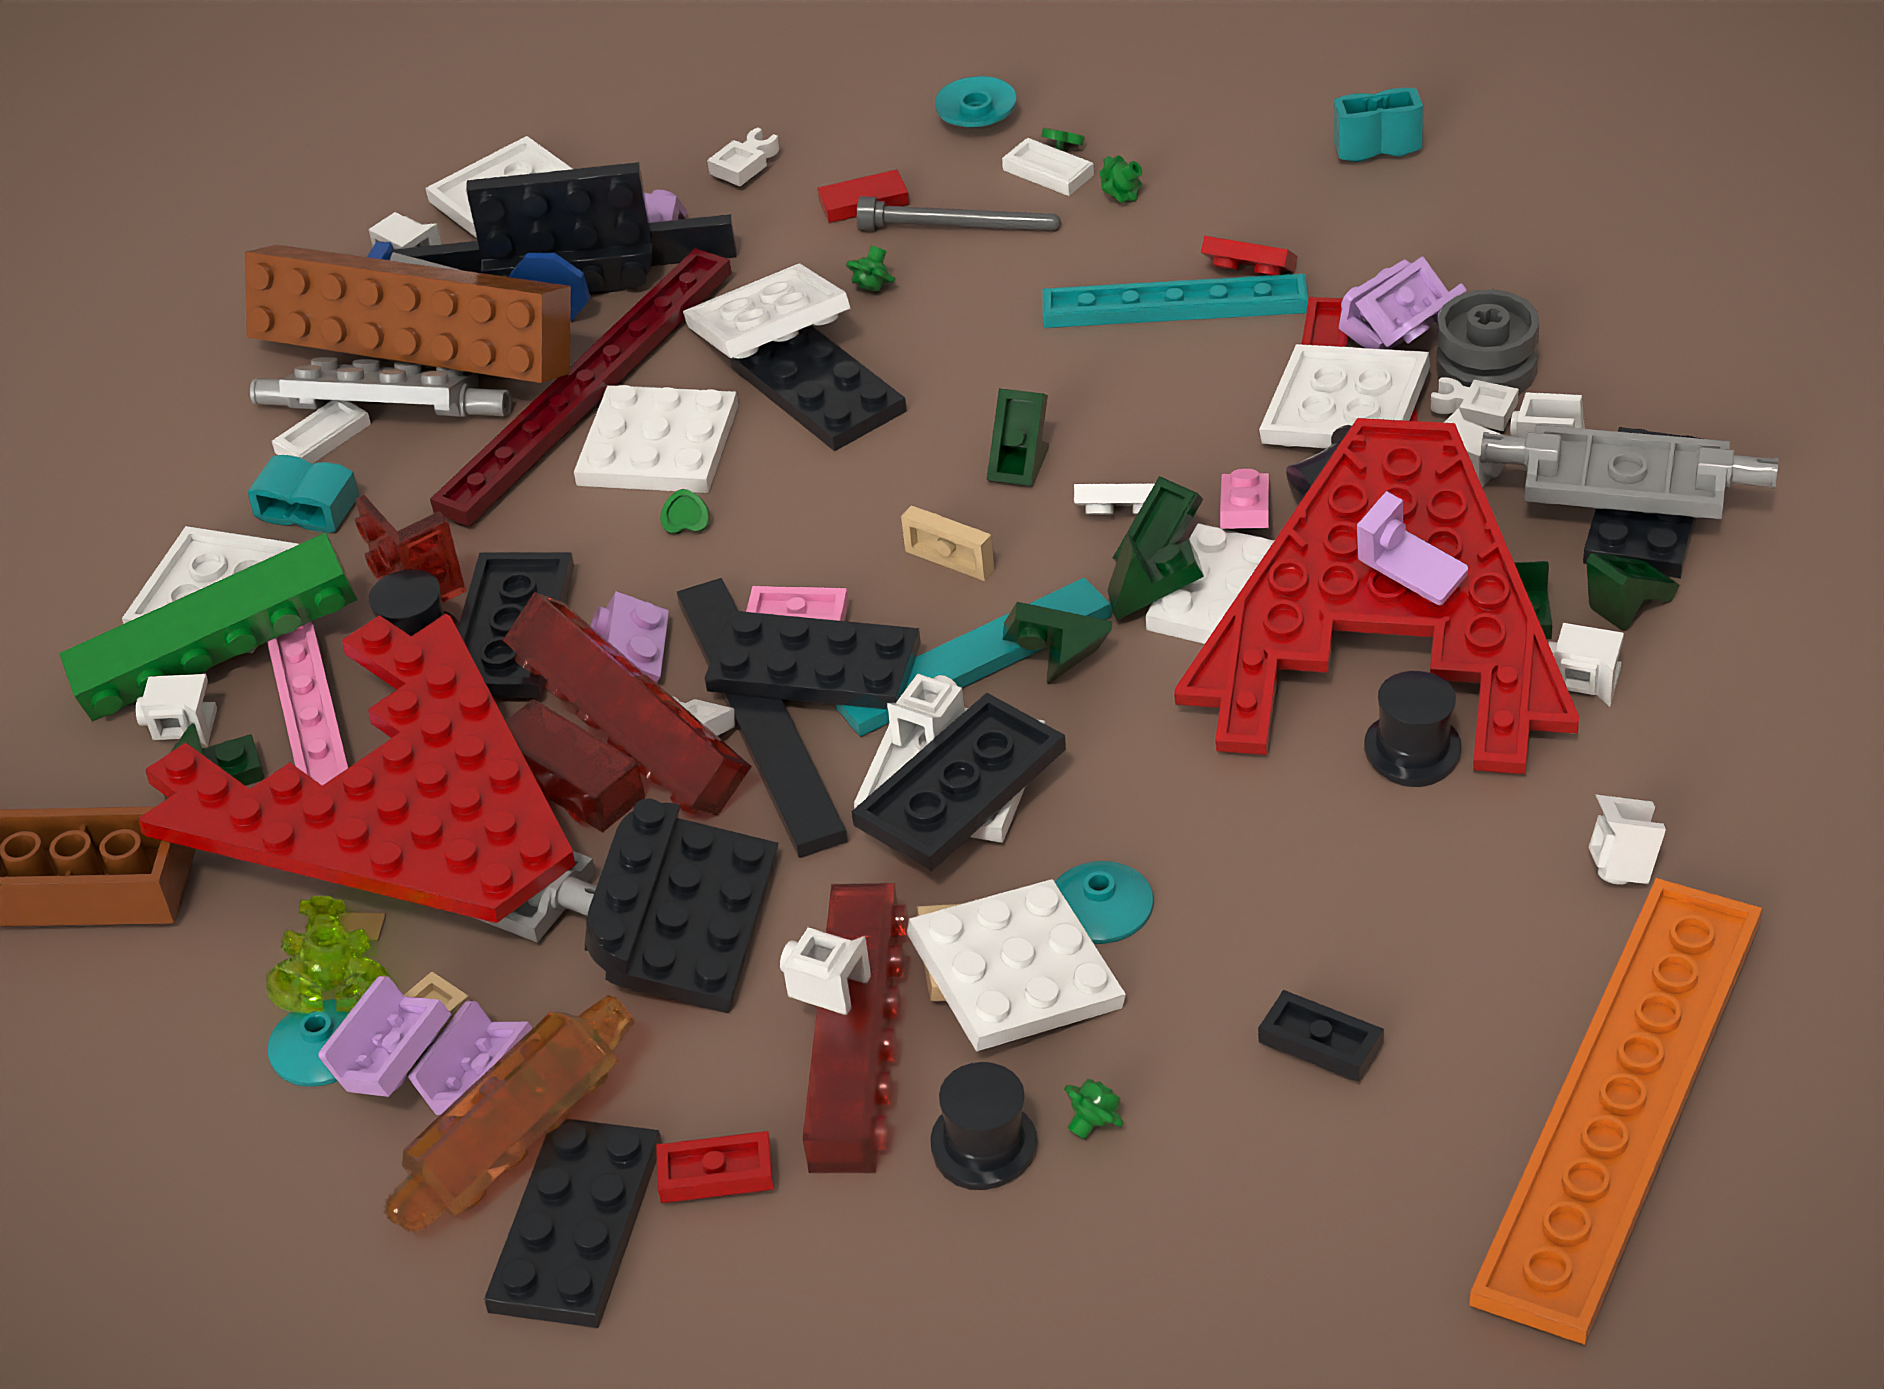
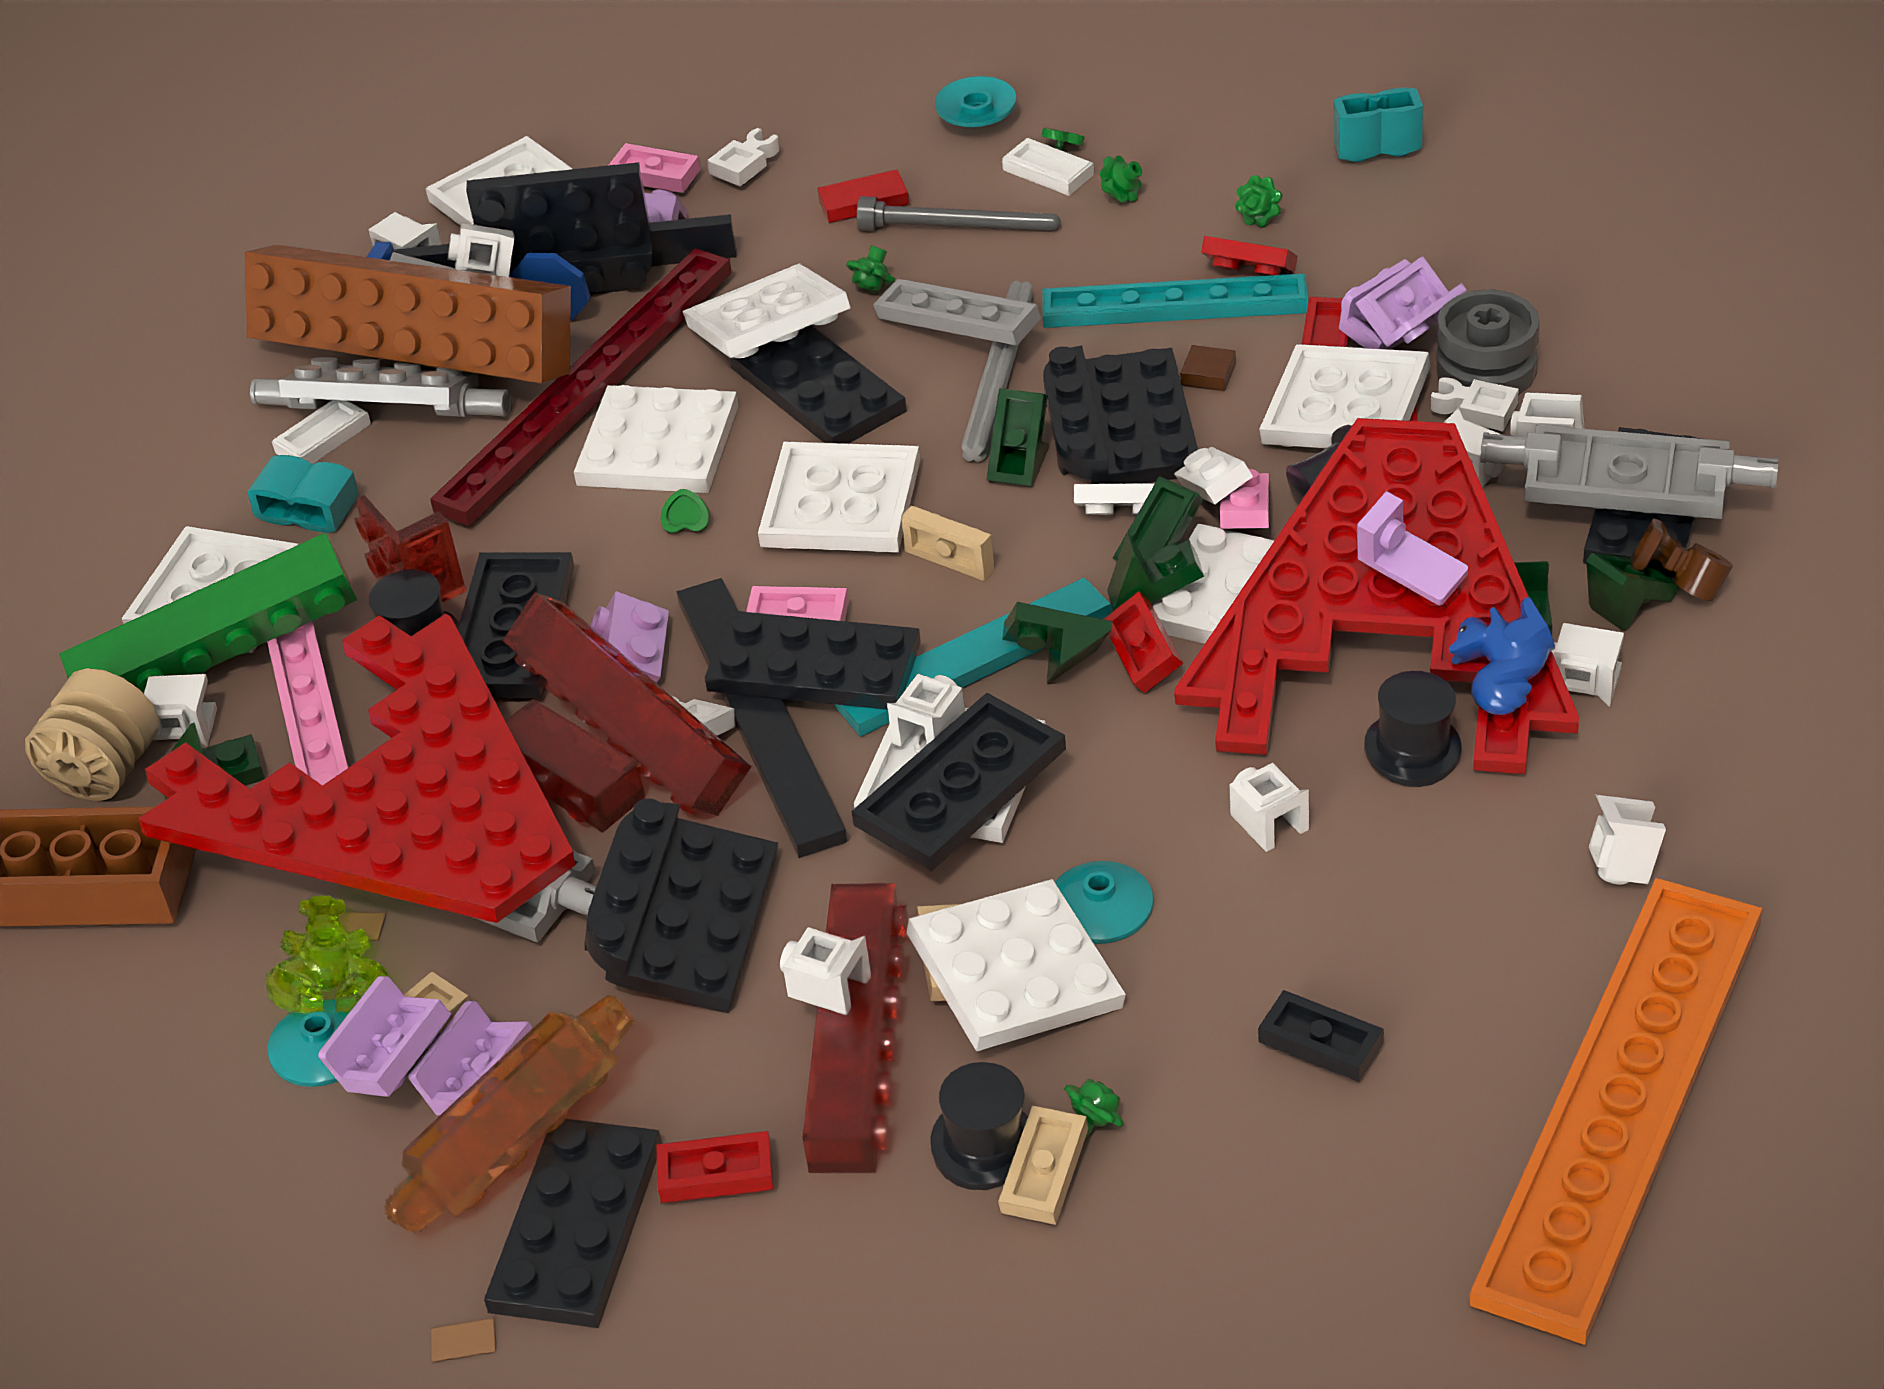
none -> tan wheel [25,668,159,801]
none -> medium nougat sticker [430,1318,496,1362]
none -> white window [448,223,514,277]
none -> bright pink plate [609,143,701,193]
none -> white plate [758,442,920,552]
none -> light grey plate [873,279,1041,346]
none -> light grey axle [961,280,1033,462]
none -> tan plate [998,1105,1089,1225]
none -> black plate [1043,345,1198,484]
none -> red plate [1104,592,1183,693]
none -> white plate [1174,447,1253,504]
none -> reddish brown tile [1180,345,1236,391]
none -> white window [1229,763,1309,852]
none -> green plant [1235,175,1283,227]
none -> blue animal [1449,597,1555,715]
none -> reddish brown leg [1630,519,1733,601]

